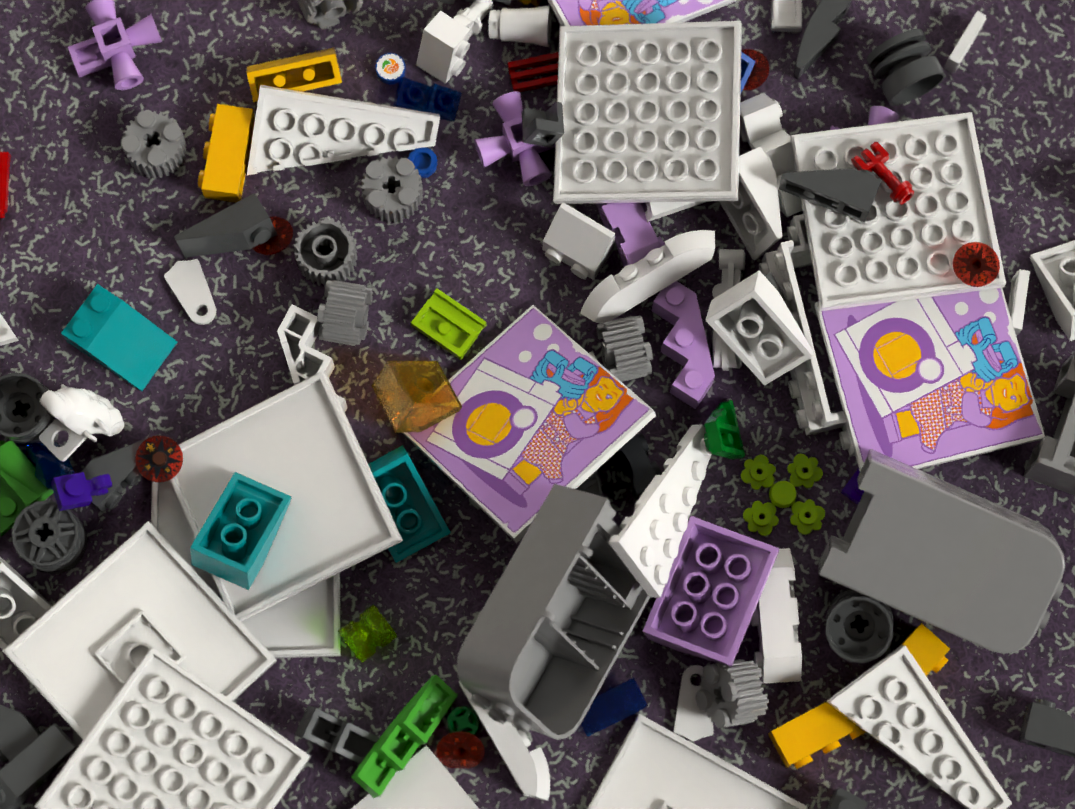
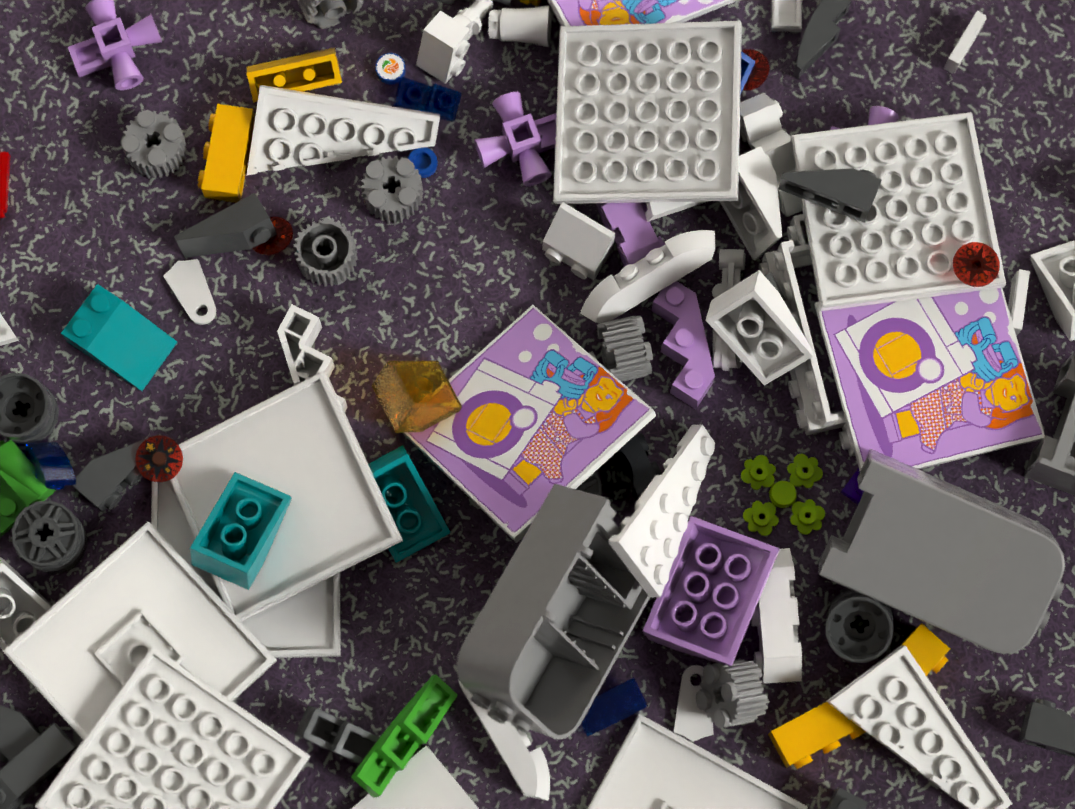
white piece [39,384,124,462] -> none
dark purple plate [51,472,113,511] -> none
light grey brick [317,280,373,346] -> none
clear neon green wheel [338,604,398,664] -> none
lime plate [411,288,487,360] -> none
clear red piece [436,732,484,769] -> none
dark green wheel [447,706,479,740] -> none
red tile [507,52,559,92] -> none
dark grey panel [522,102,564,148] -> none
green wing [704,400,745,460] -> none
red hinge [851,141,914,205] -> none
dark grey wheel [866,29,946,106] -> none

